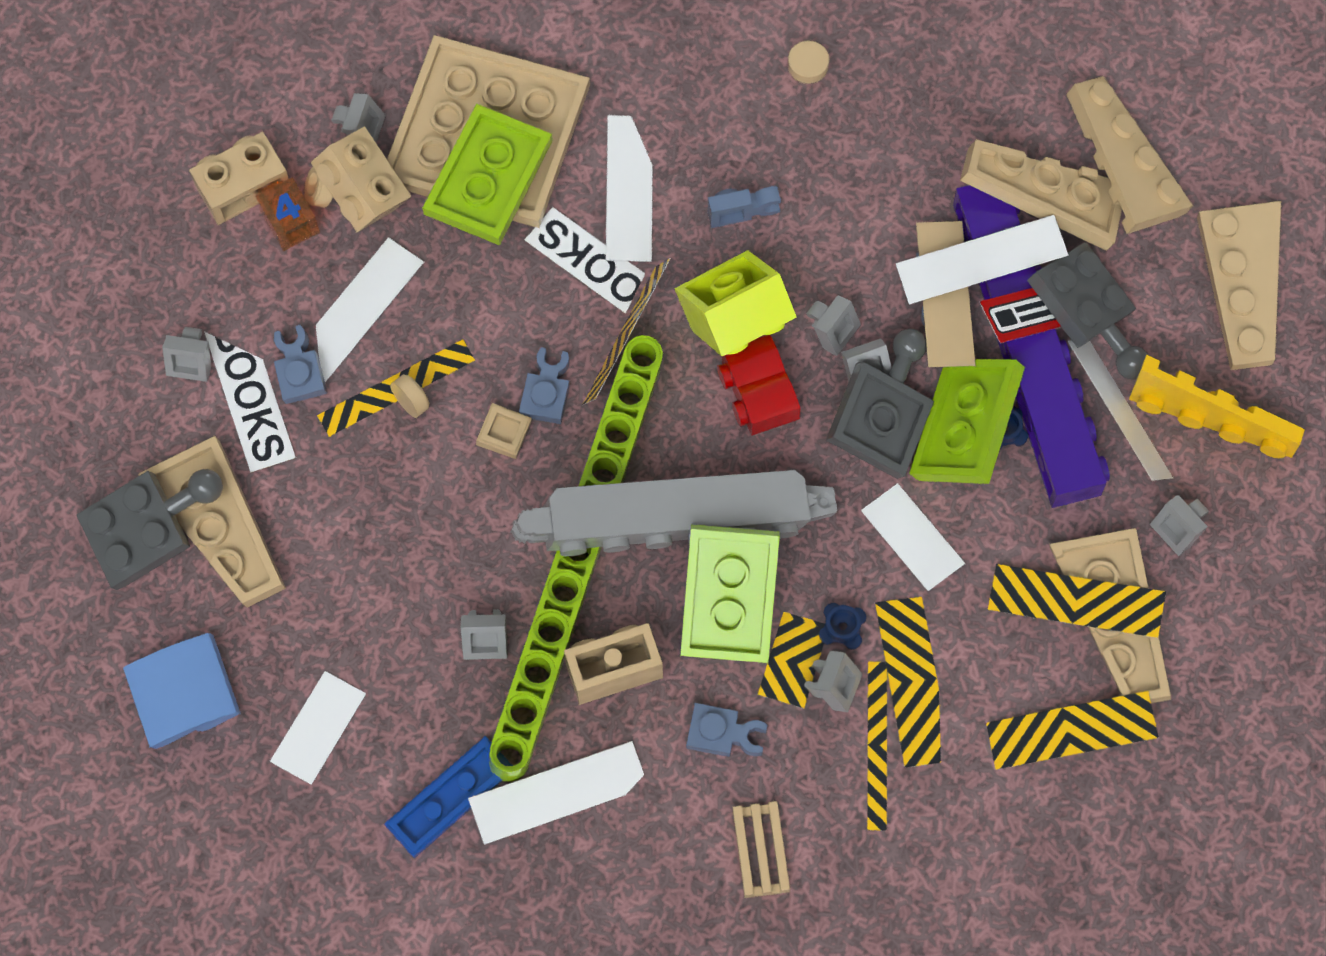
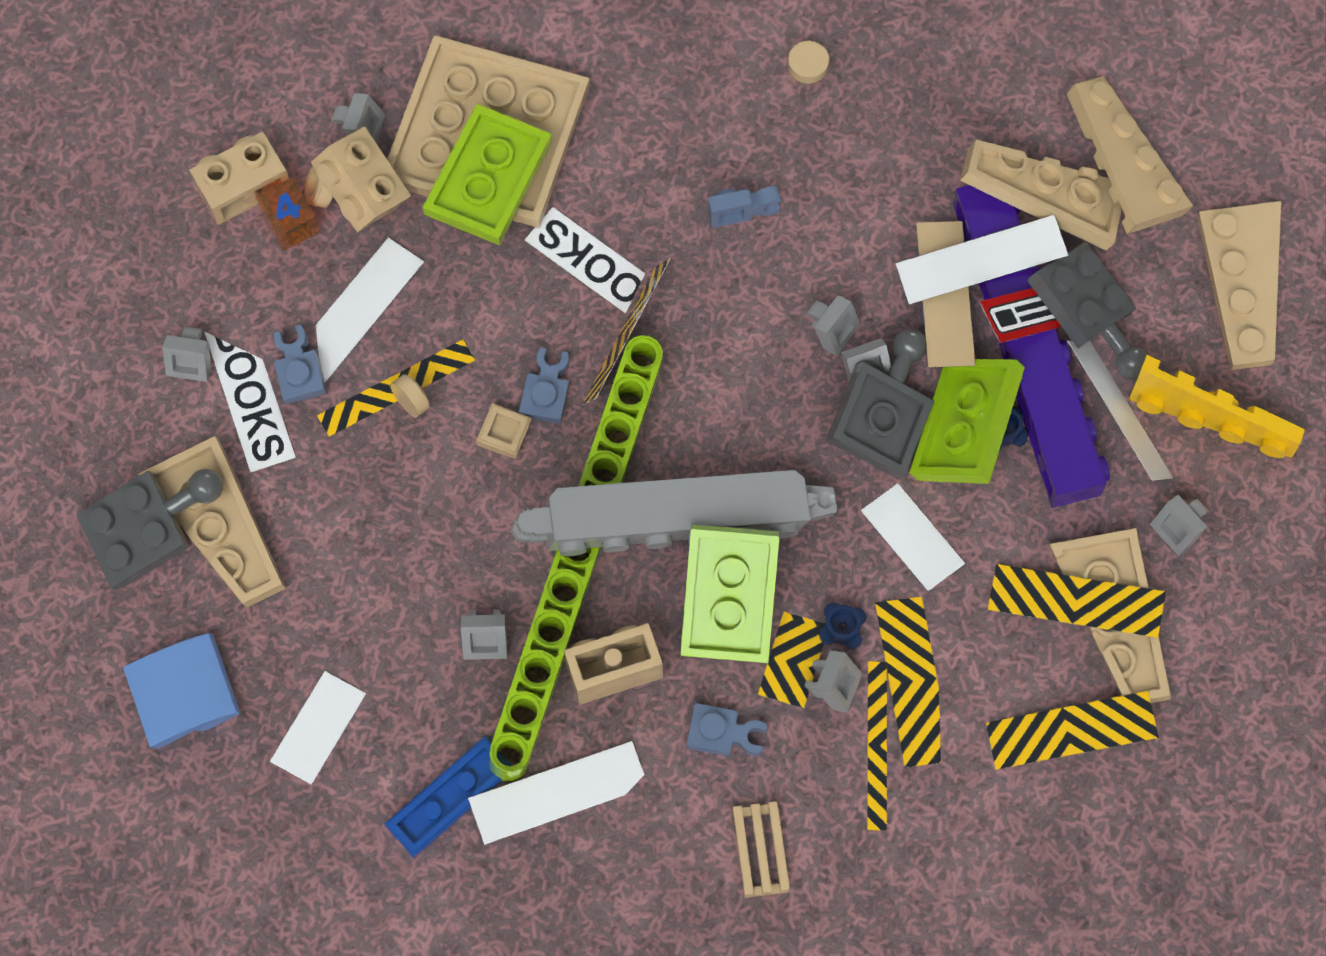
white sticker [606,115,652,262] -> none
neon yellow brick [674,250,797,357] -> none
red brick [717,335,800,436] -> none

